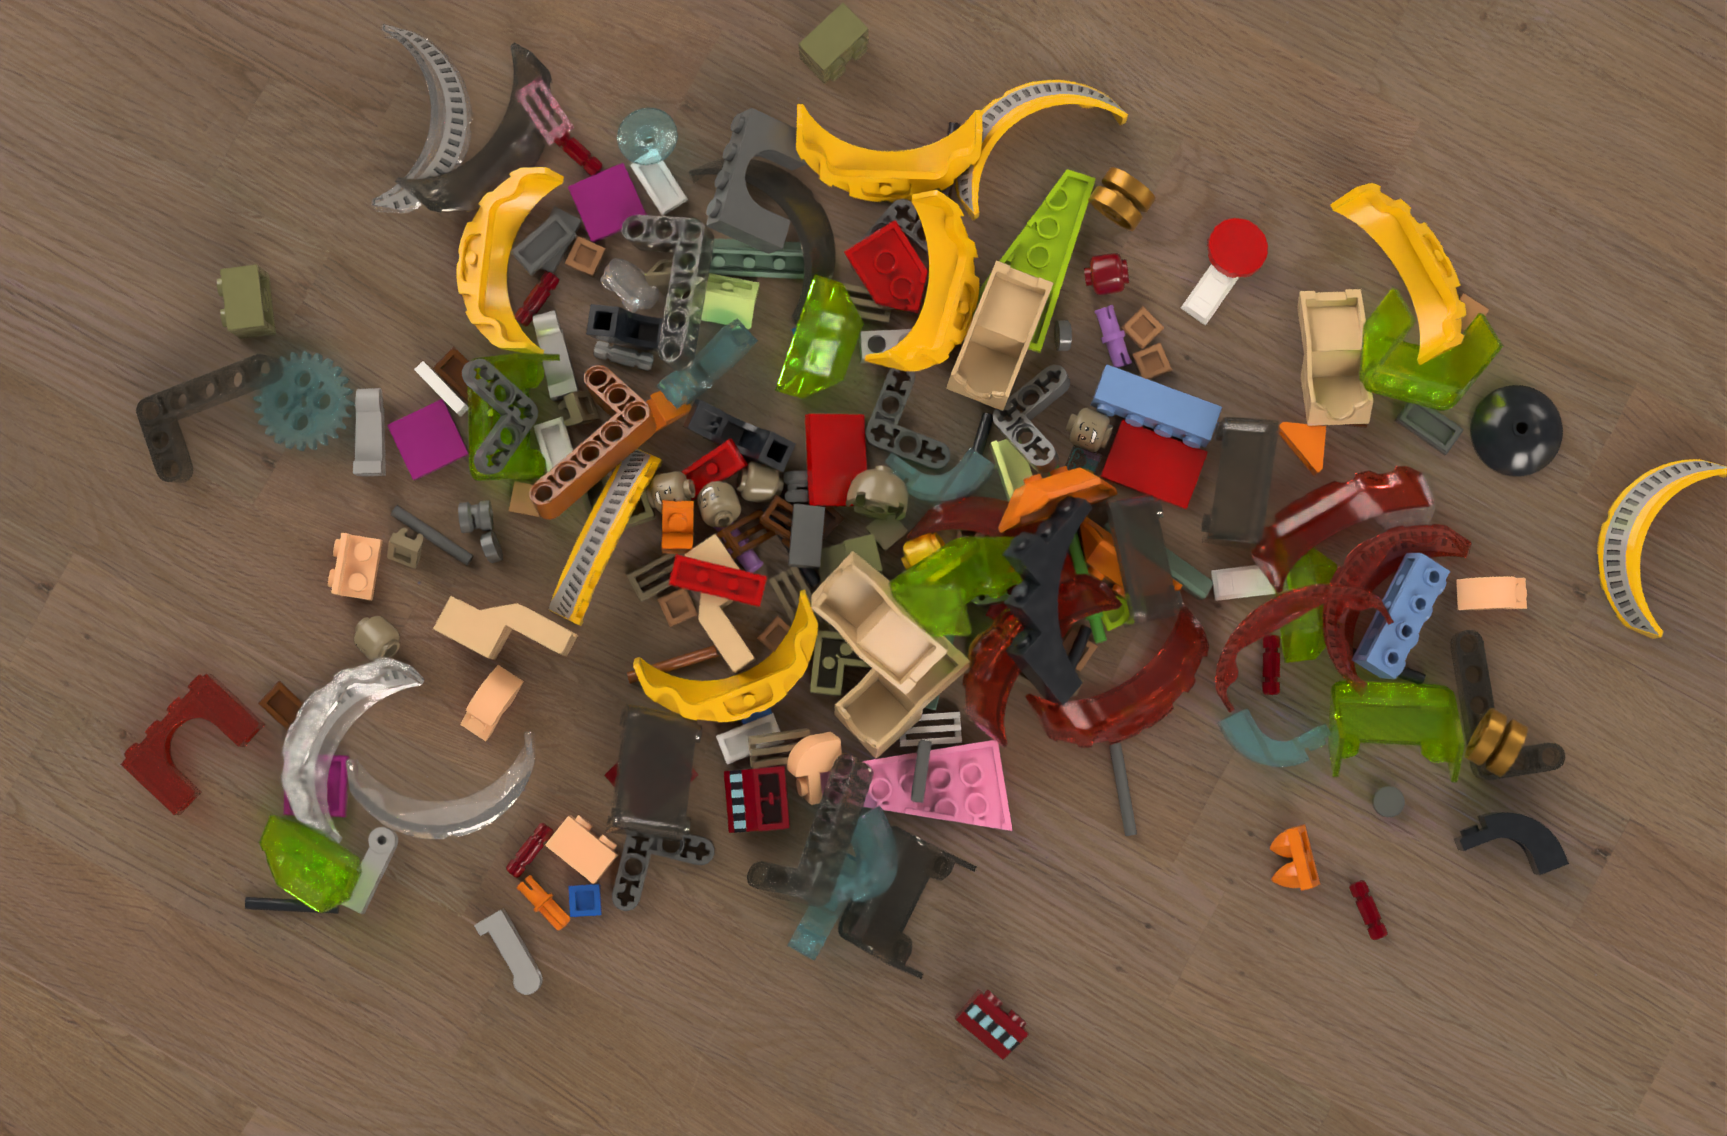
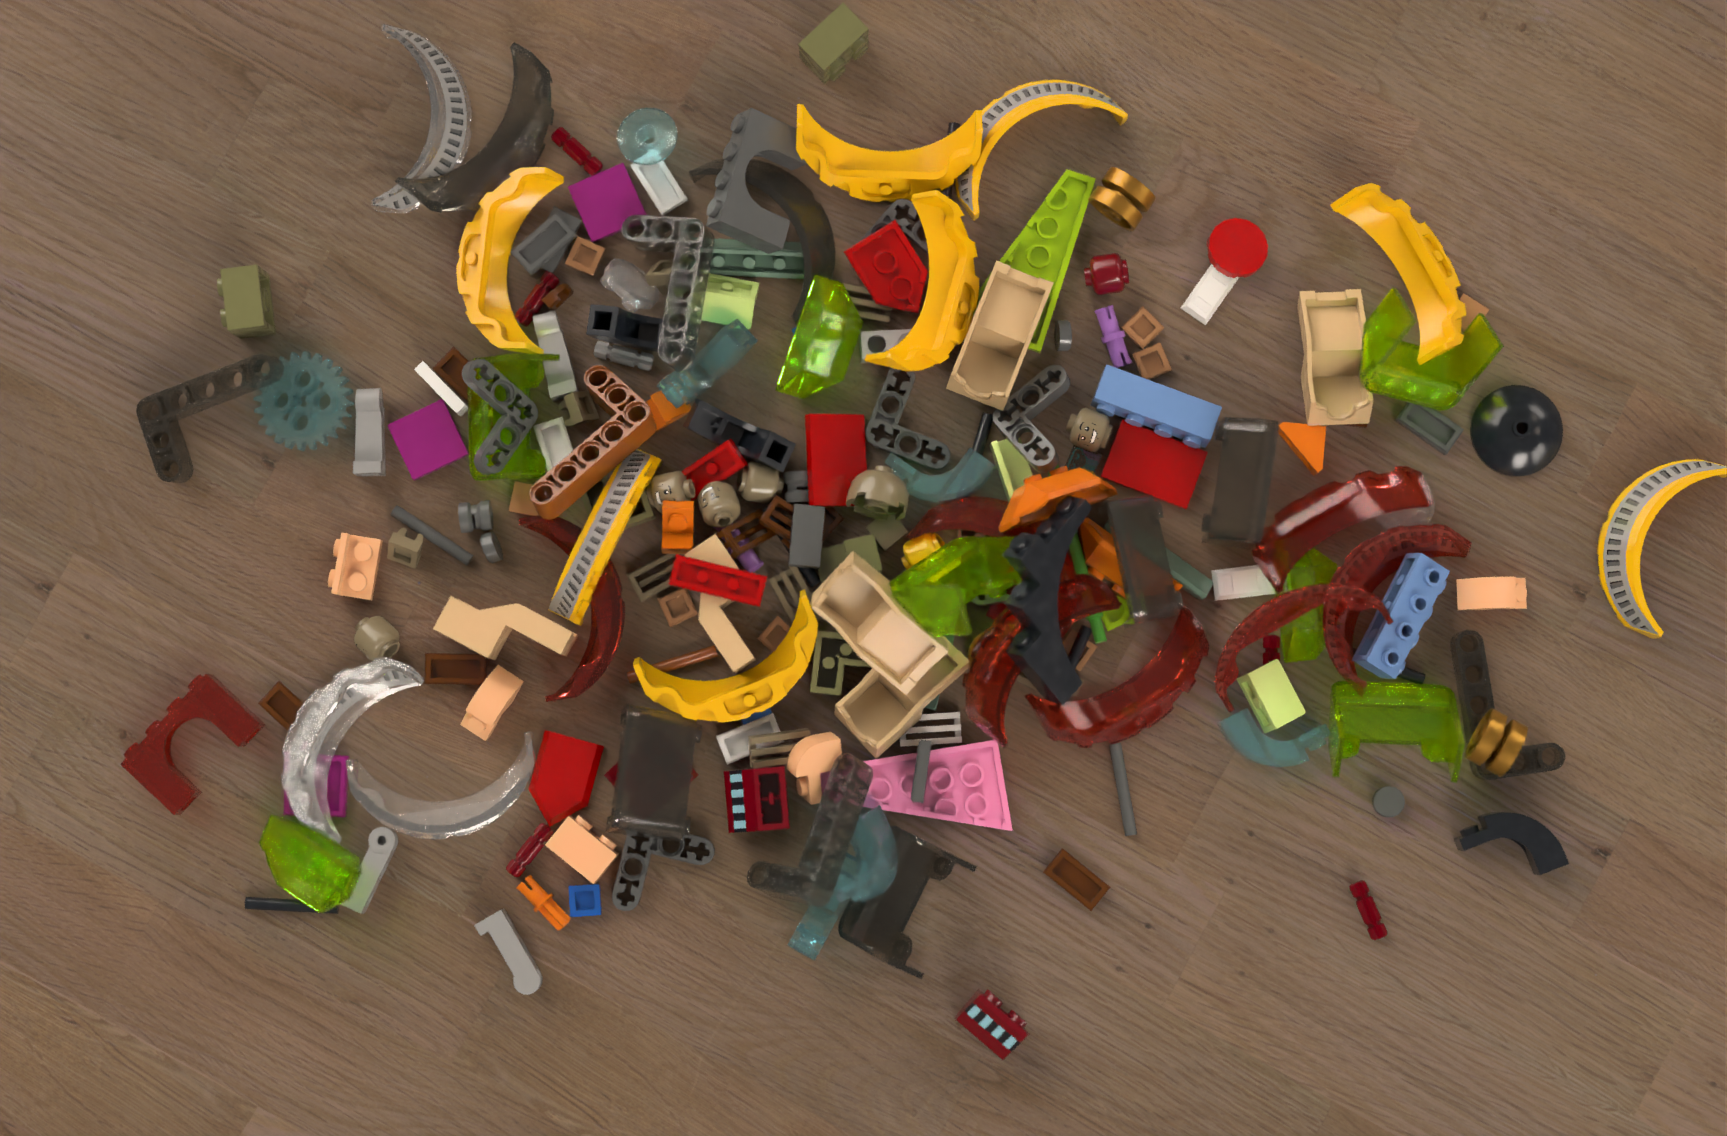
clear pink tile [515,77,574,145] -> none
orange tile [1270,824,1320,891] -> none
none -> reddish brown tile [424,653,487,685]
none -> clear red windscreen [519,515,625,703]
none -> red tile [529,730,604,827]
none -> reddish brown tile [542,283,573,311]
none -> reddish brown tile [1043,848,1110,911]
none -> yellowish green panel [1236,659,1305,733]

